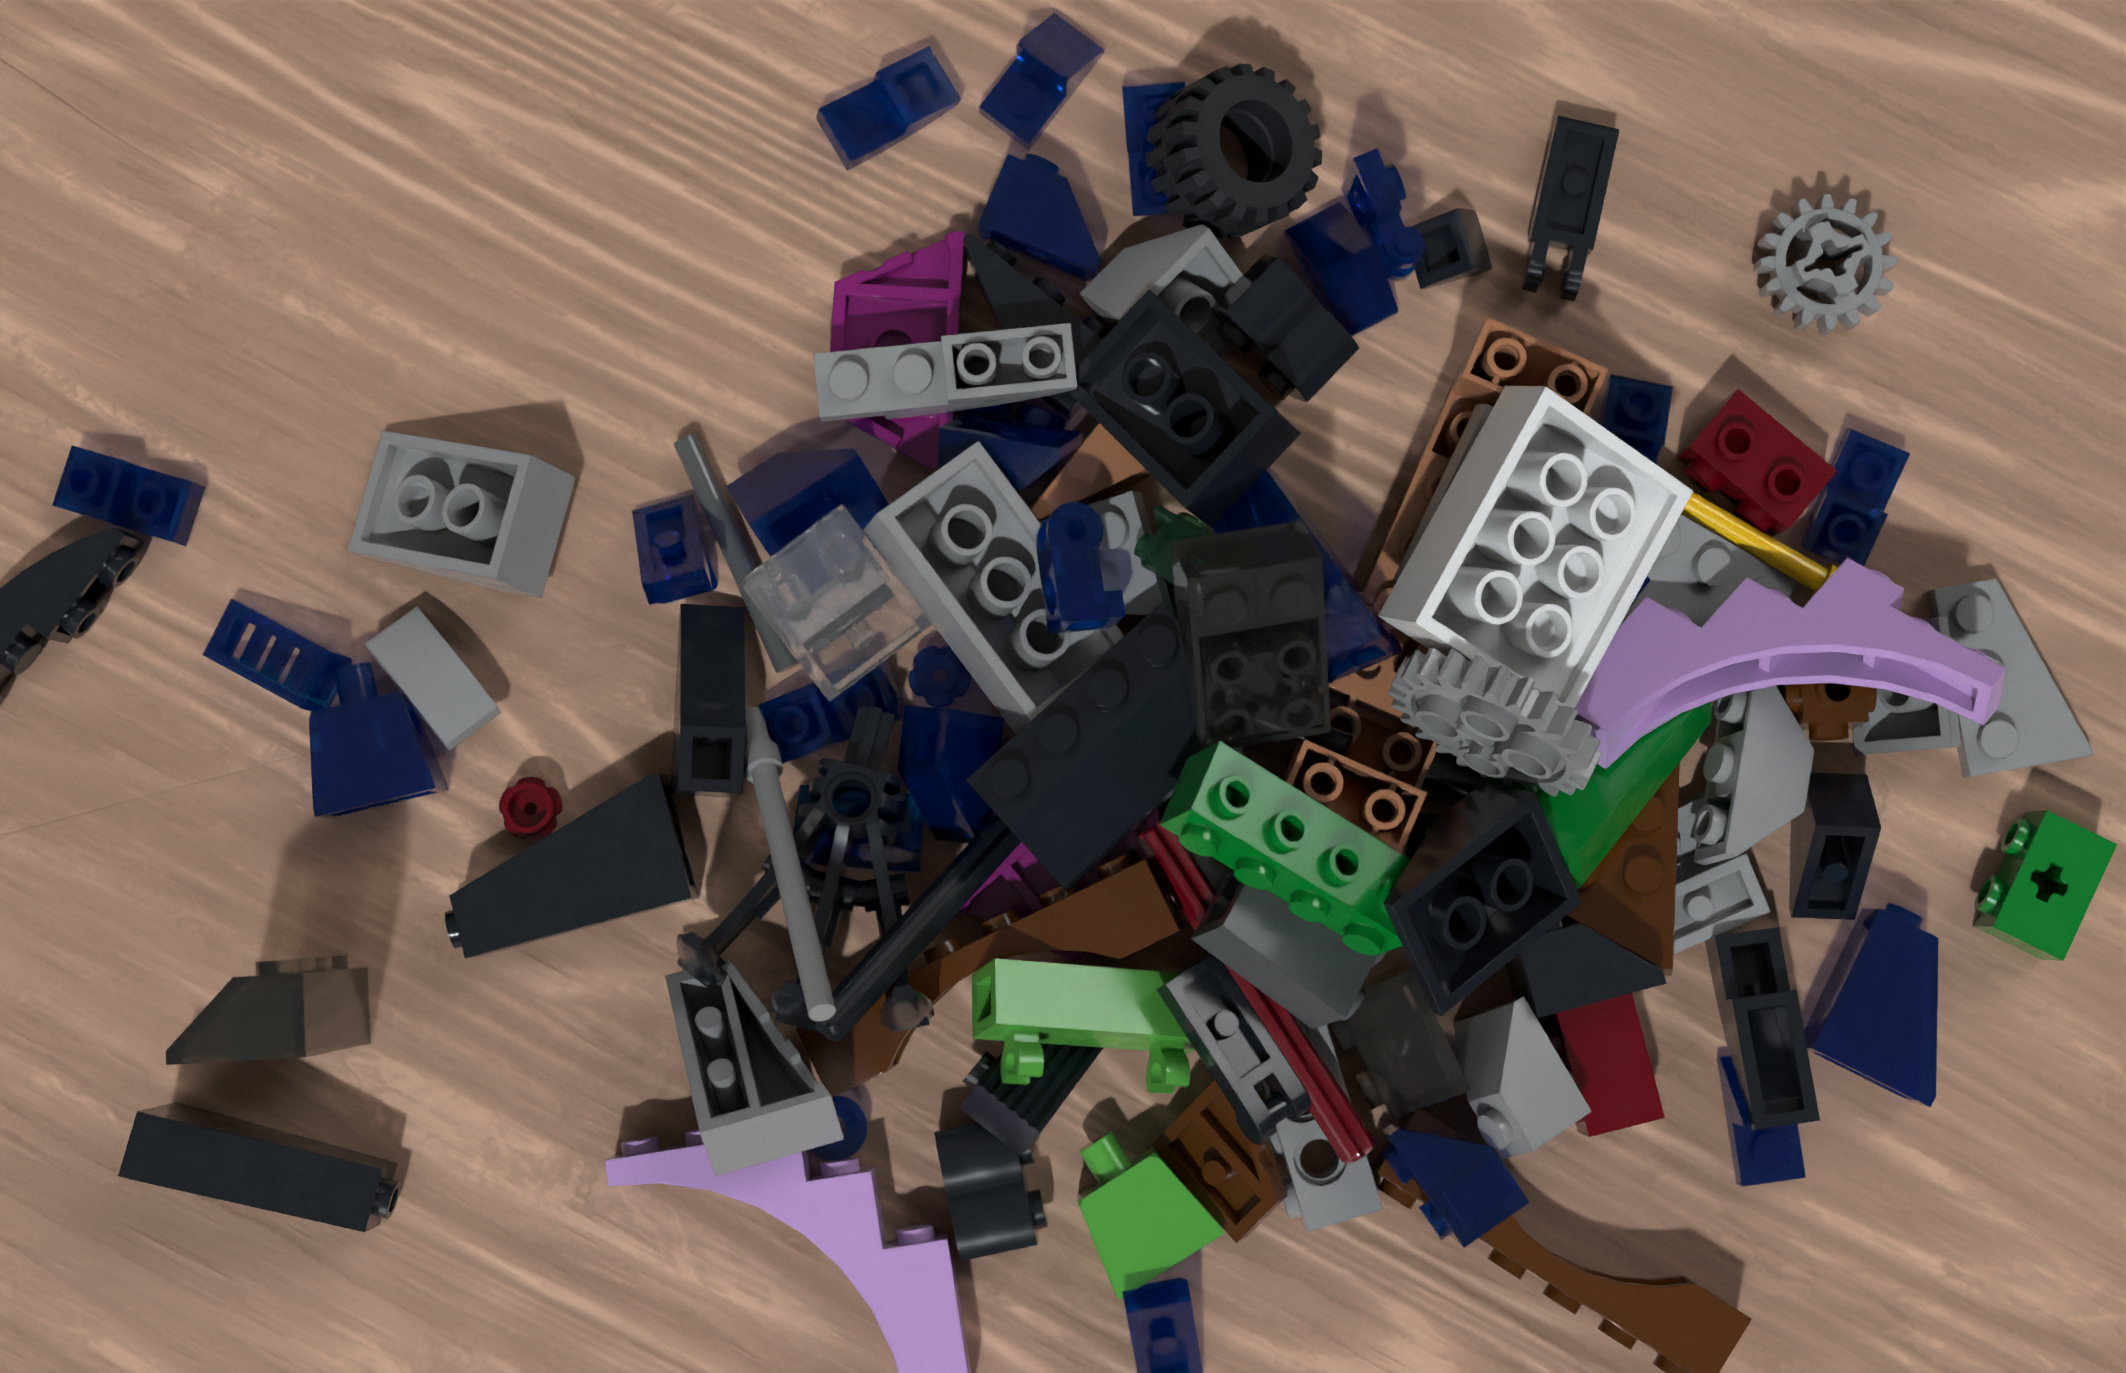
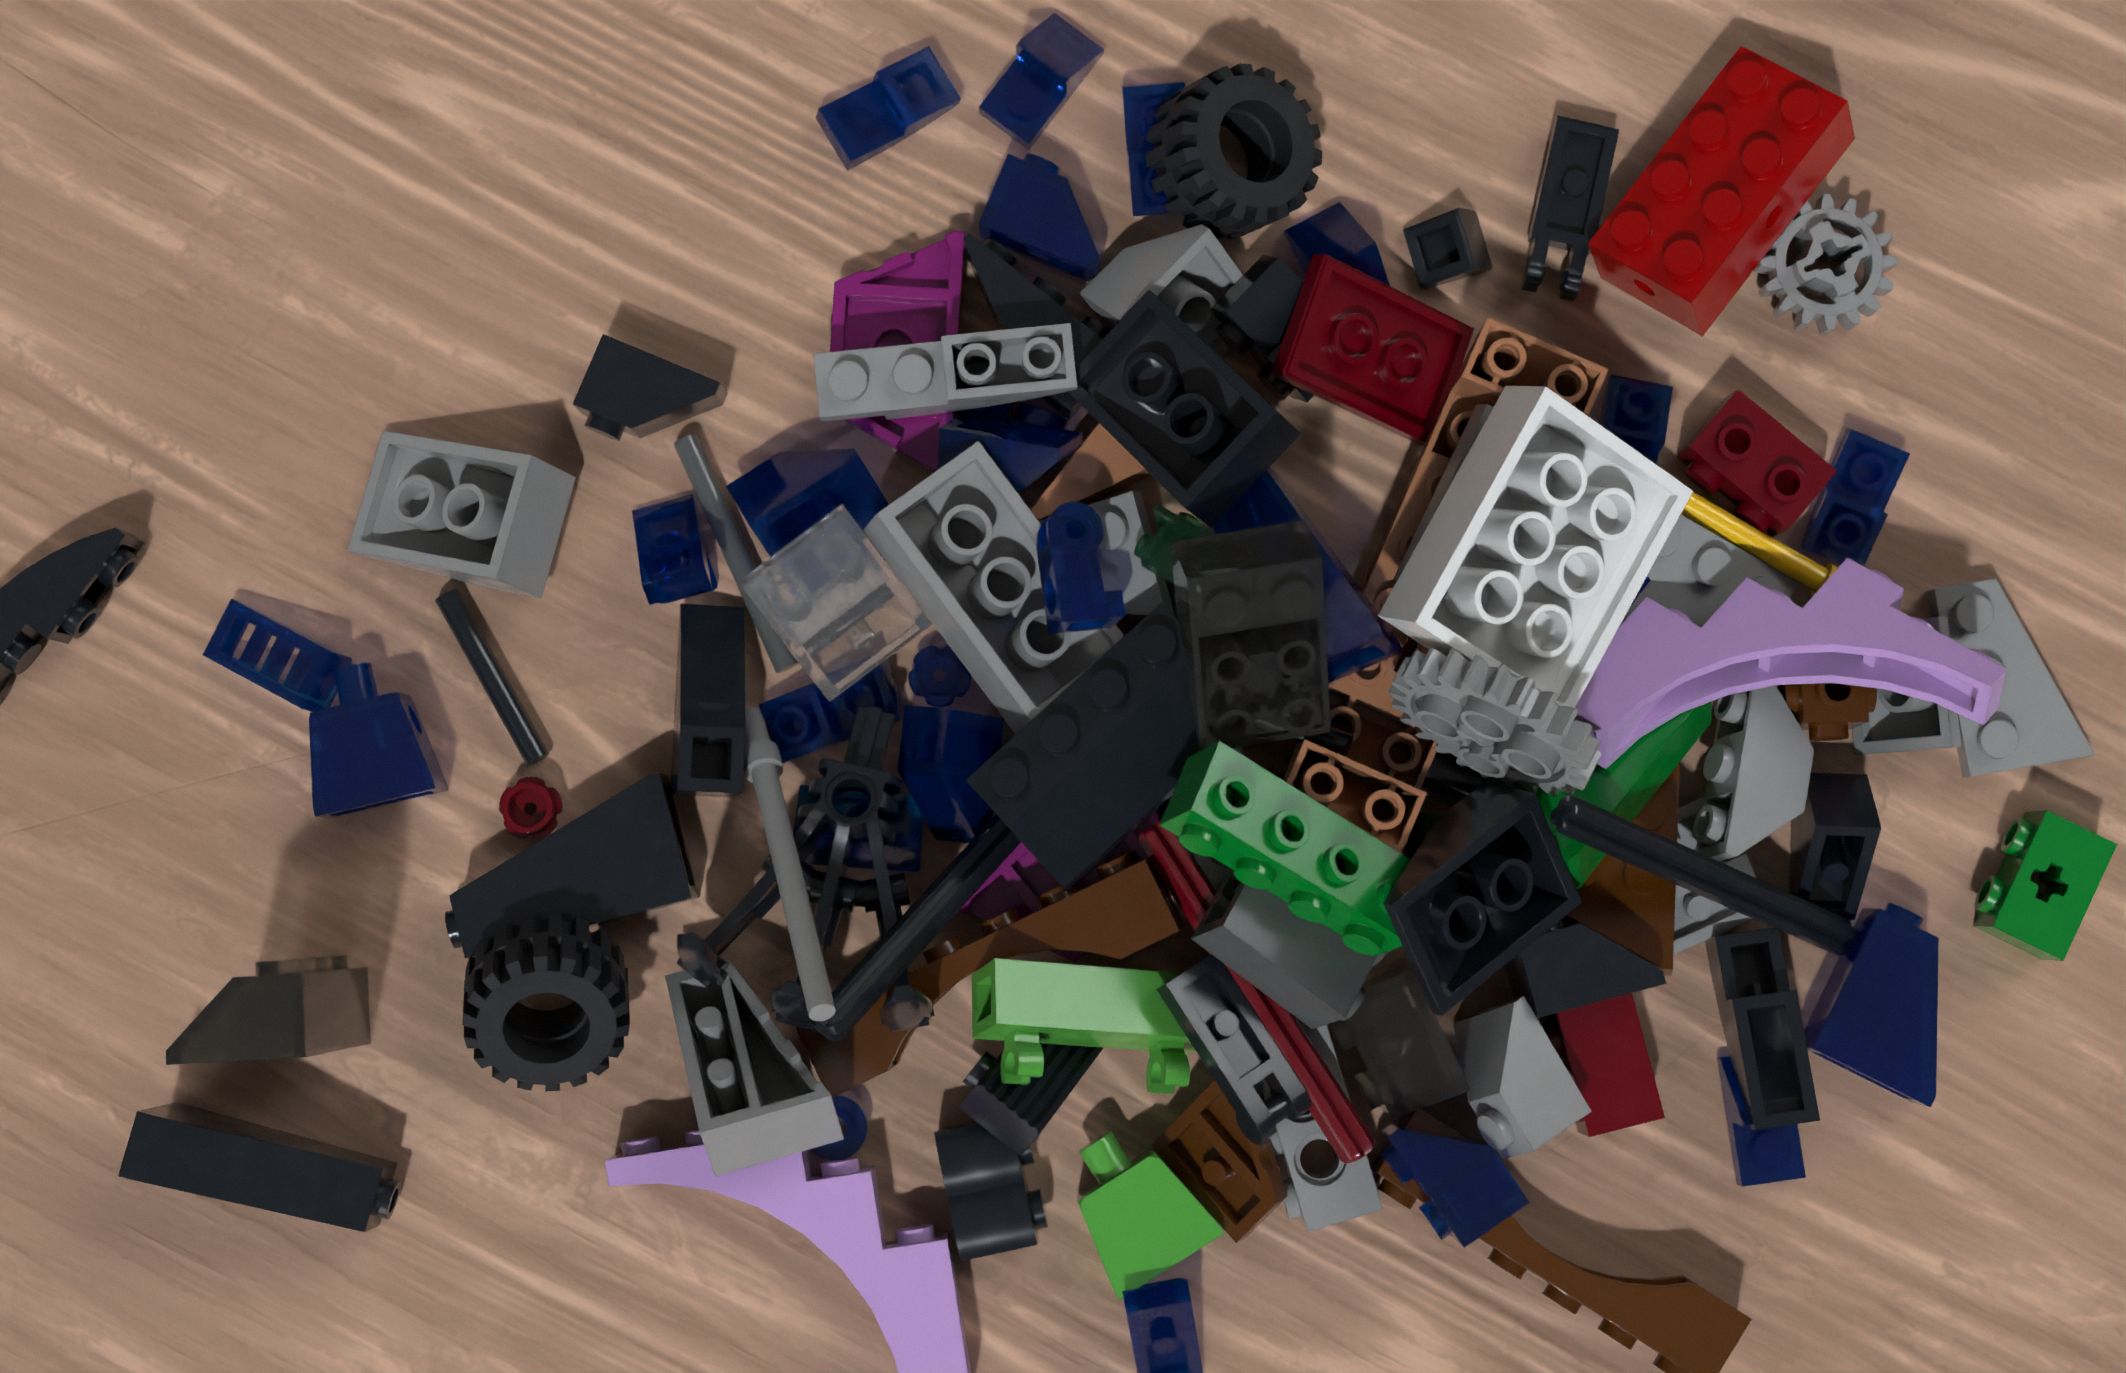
clear blue slope [52,446,205,547] -> none
light grey slope [365,607,501,751] -> none
clear blue plate [1341,148,1425,281] -> none
none -> black bar [435,589,550,766]
none -> black tyre [462,912,630,1092]
none -> black slope [573,334,728,441]
none -> dark red tile [1271,254,1475,446]
none -> black axle [1550,795,1859,956]
none -> red brick [1588,46,1855,337]

